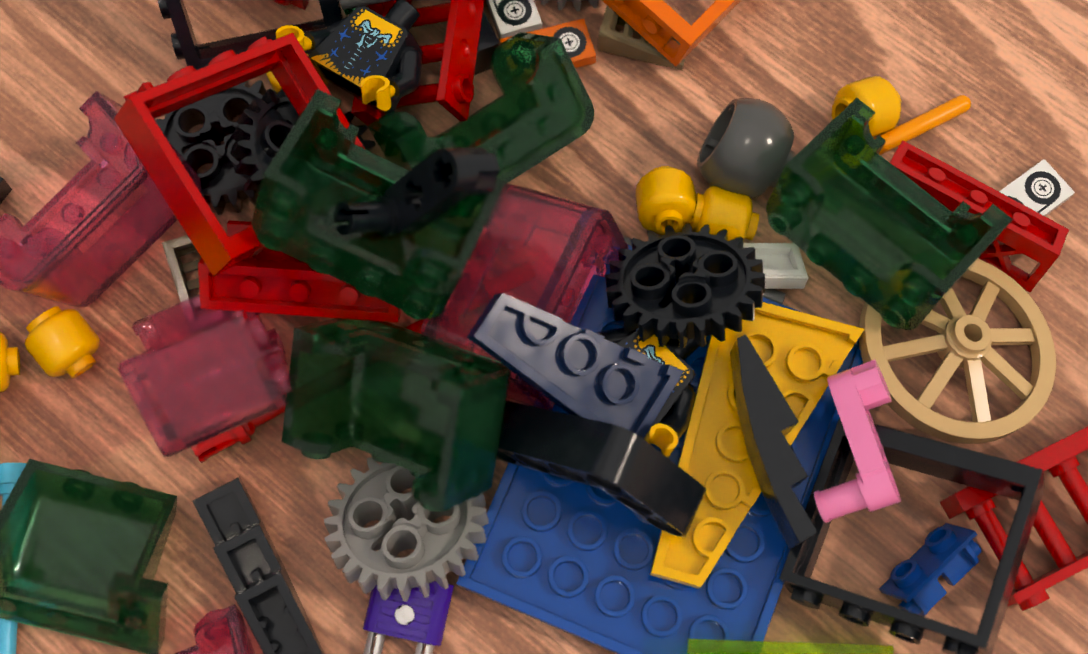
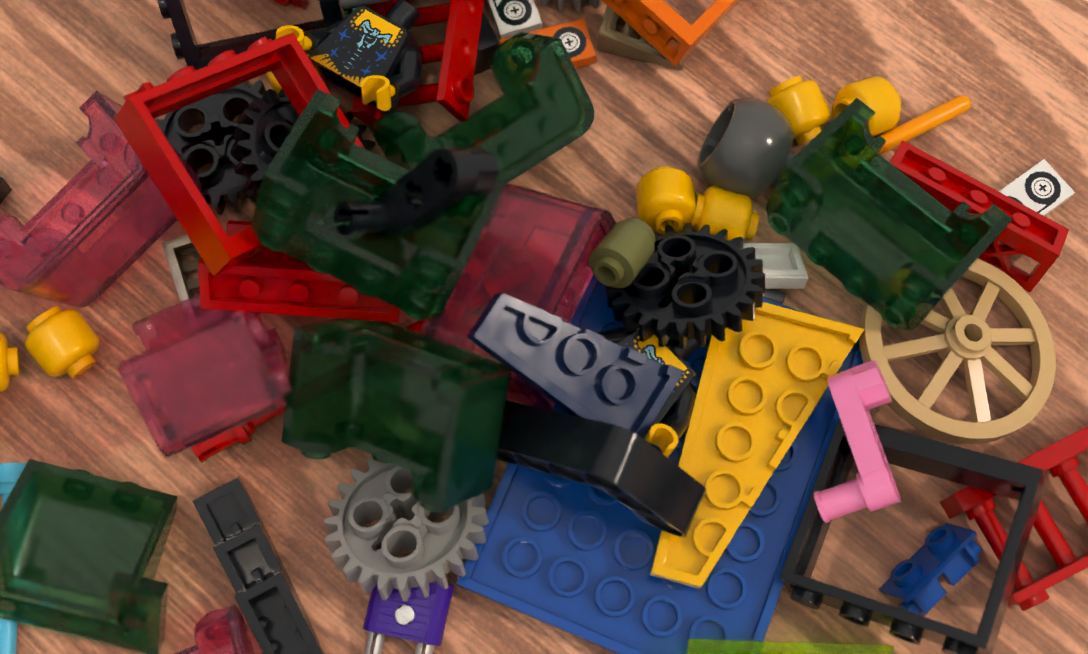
black slope [730,334,818,549] -> none
none -> olive brick [589,218,656,288]
none -> yellow head [766,75,831,146]

